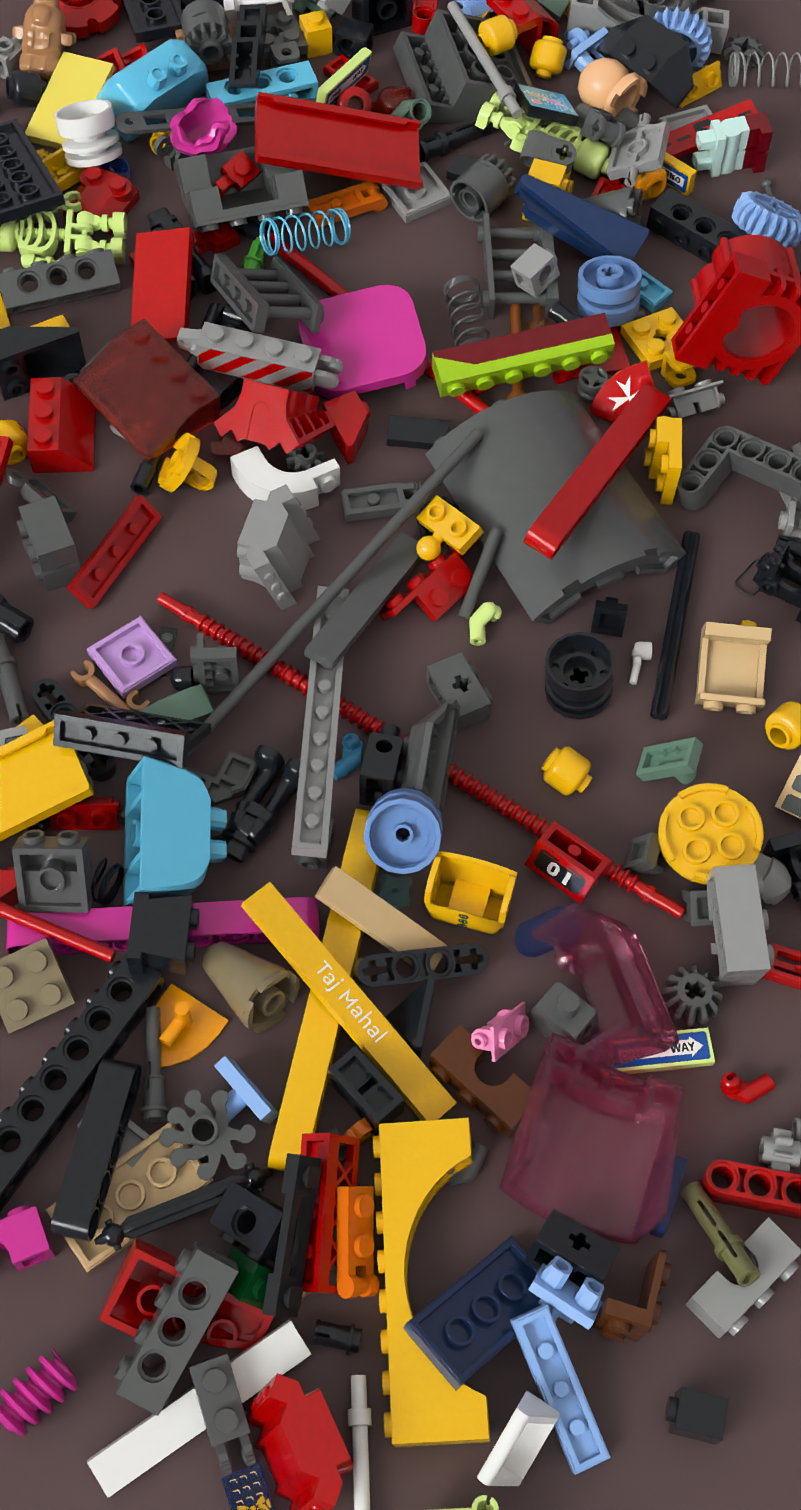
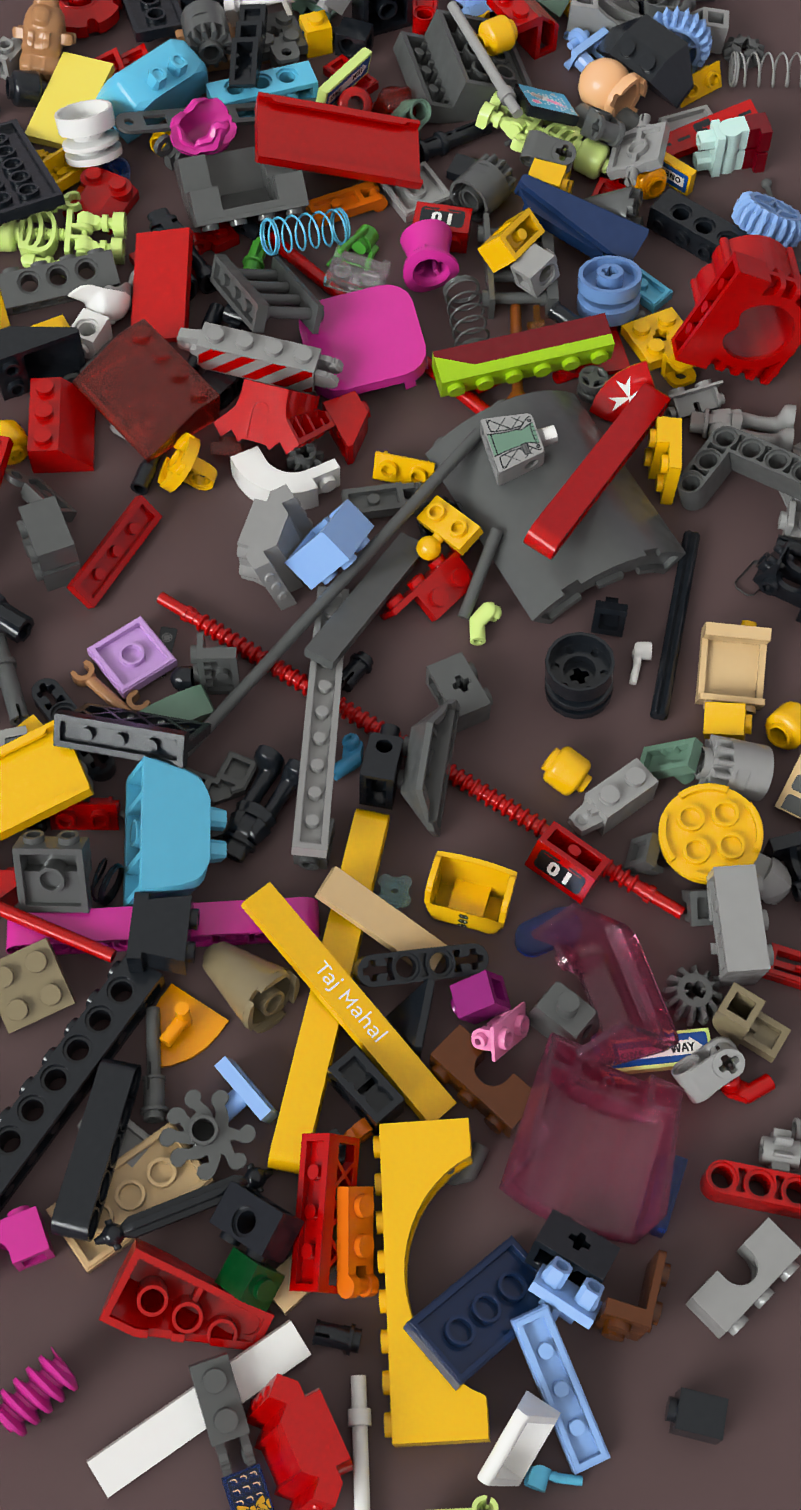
dark grey brick [113,1241,239,1416] -> none
red plate [215,150,261,198] -> none
black container [262,1153,321,1317] -> none
medium blue wheel [363,788,443,874] -> none
black tile [387,415,449,450] -> none
yellow head [529,35,567,79] -> none
olive pin [680,1181,761,1287] -> none
none -> white hair [68,270,134,325]
none -> white brick [71,308,113,359]
none -> light blue piece [284,499,374,590]
none -> clear plate [323,245,392,293]
none -> bright green plant [327,224,379,287]
none -> black pin [341,651,374,692]
none -> yellow hinge [372,451,436,484]
none -> dark pink hat [400,219,459,292]
none -> brick [412,201,473,254]
none -> magenta brick [450,970,512,1025]
none -> yellow brick [477,208,545,273]
none -> light grey torso [480,413,558,486]
none -> medium azure hand [524,1465,583,1493]
none -> light grey hinge [568,758,659,837]
none -> light grey piece [671,1036,745,1103]
none -> light grey piece [689,404,796,452]
none -> light grey gear [694,734,774,802]
none -> yellow brick [703,702,753,741]
none -> dark tan brick [712,982,791,1063]

